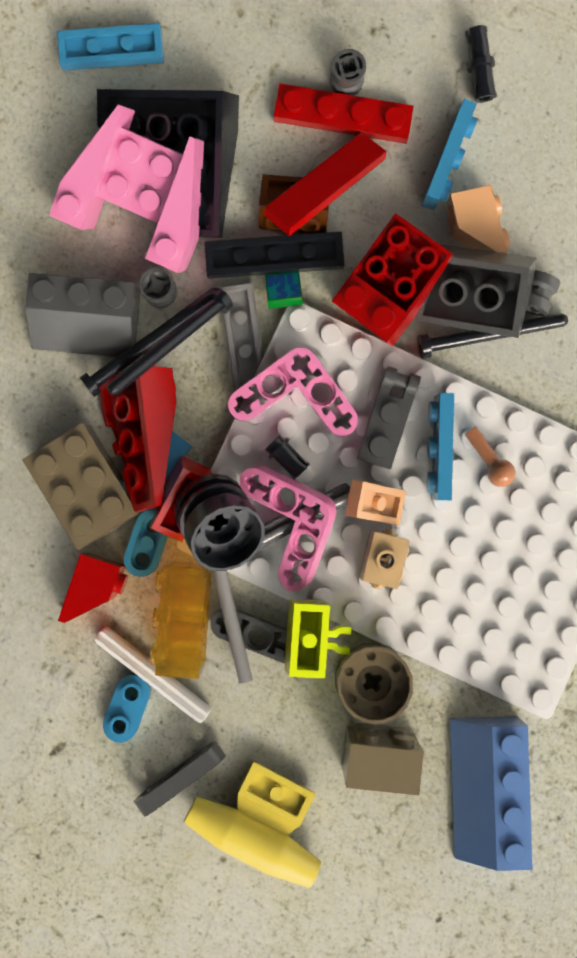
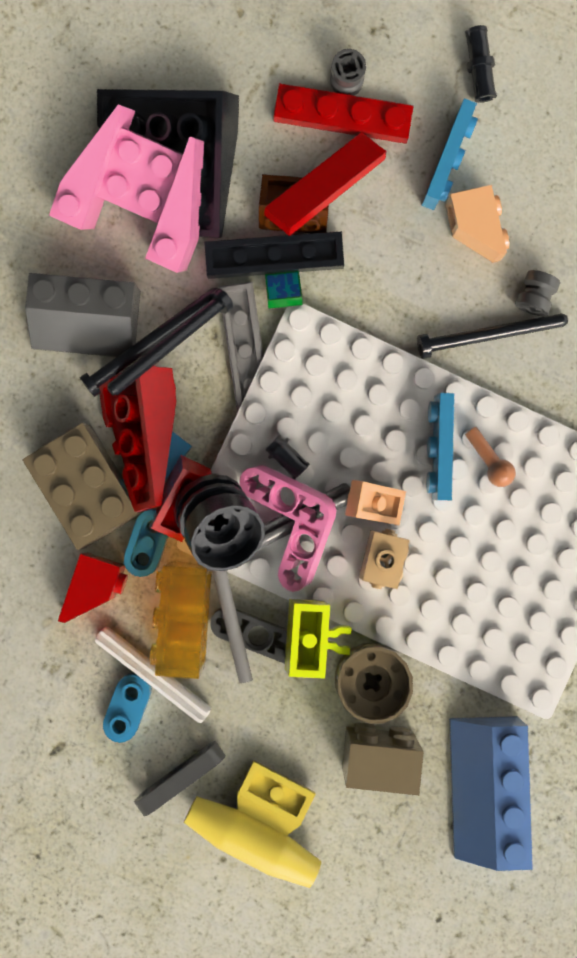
dark azure plate [57,23,164,71] -> none
dark grey wheel [139,267,178,308] -> none
bright pink beam [228,347,358,437] -> none
red slope [331,213,453,347] -> none
dark grey plate [356,366,421,470] -> none
dark grey slope [415,244,537,338] -> none

